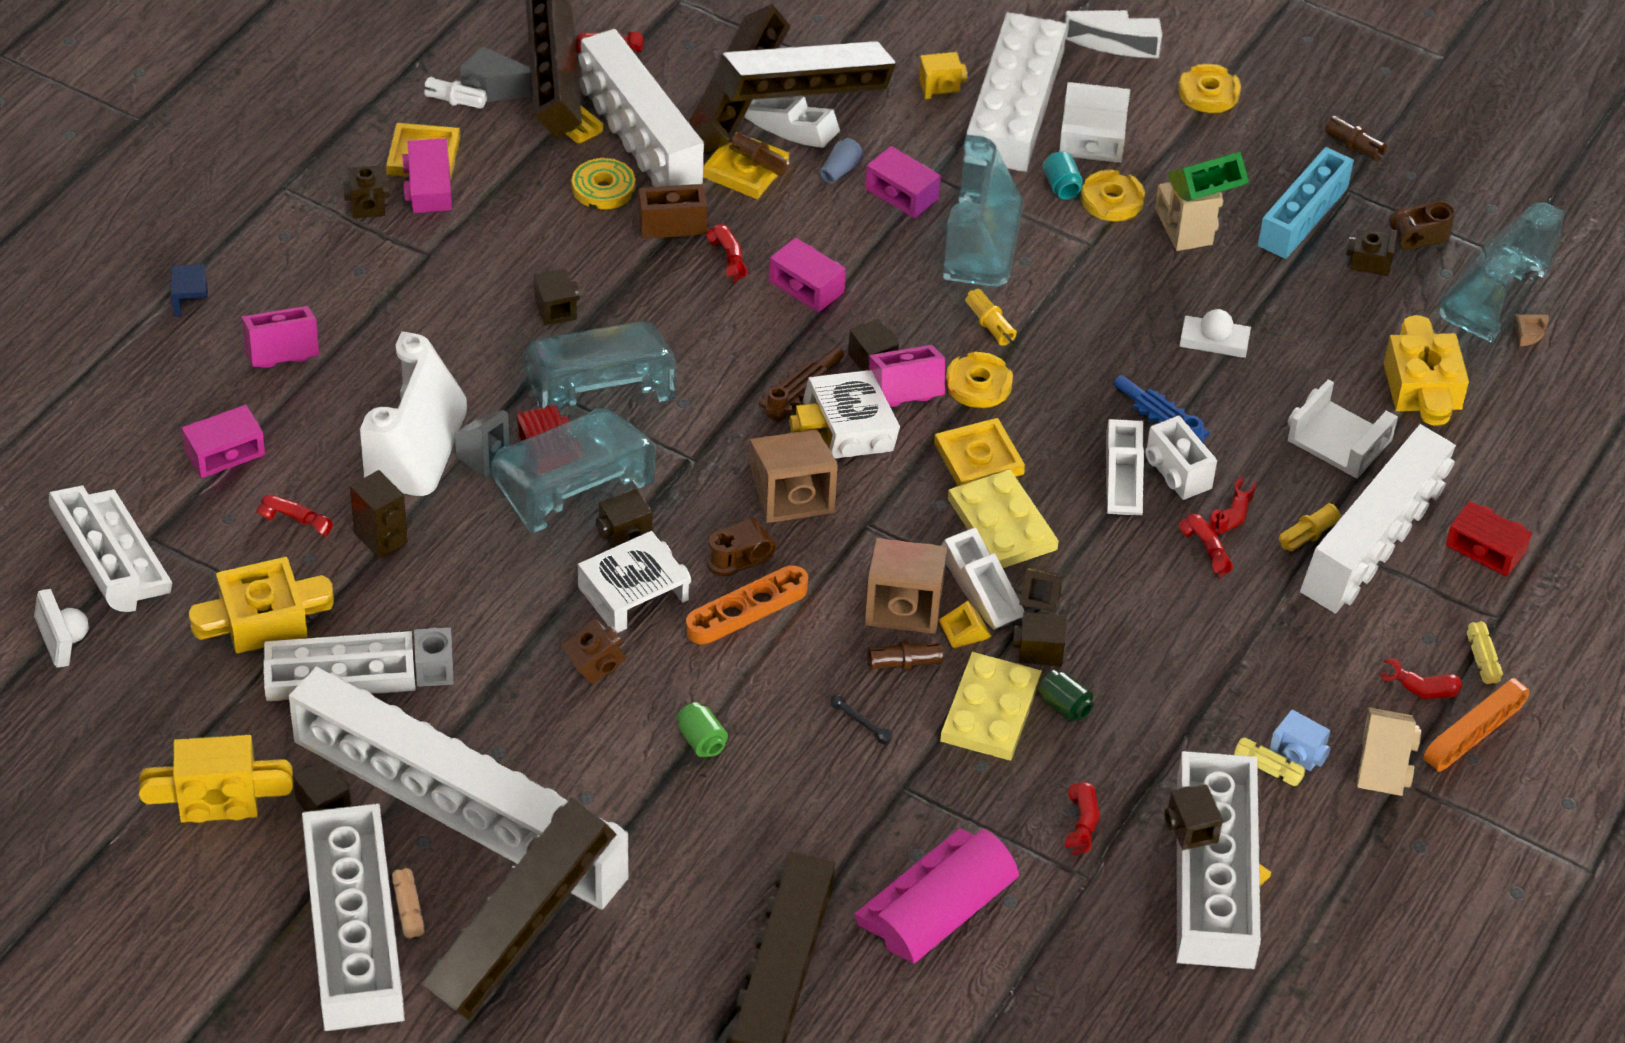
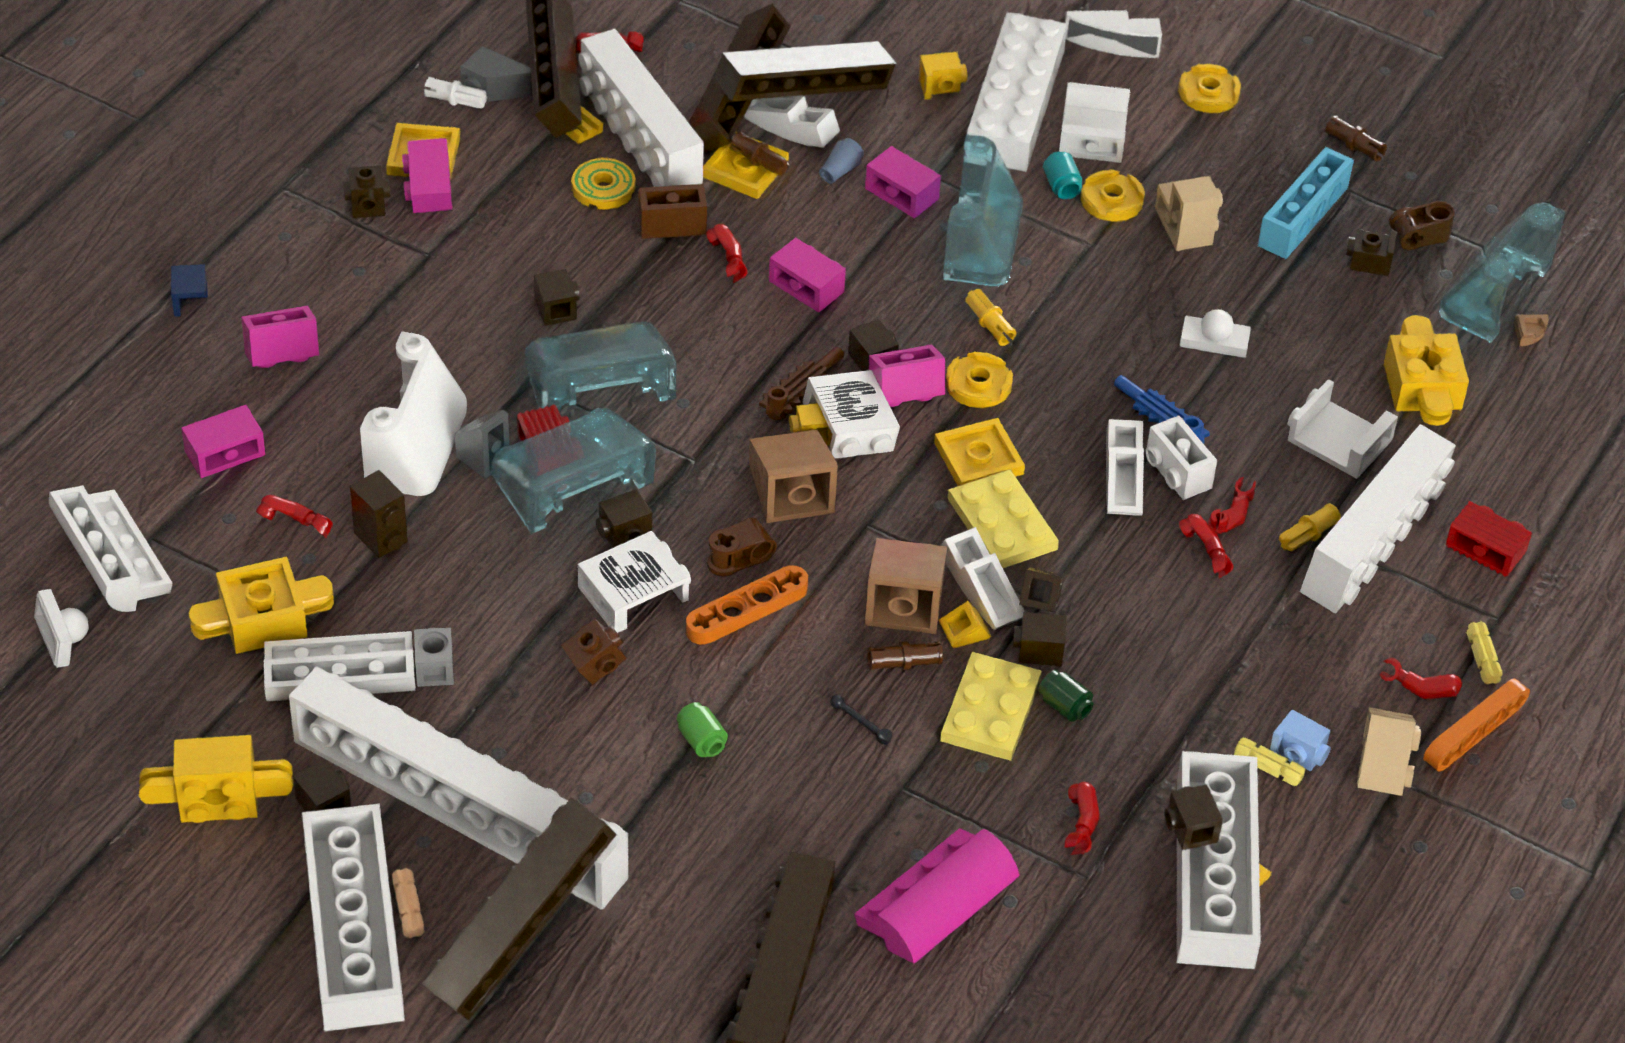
green brick [1167,152,1249,201] -> none

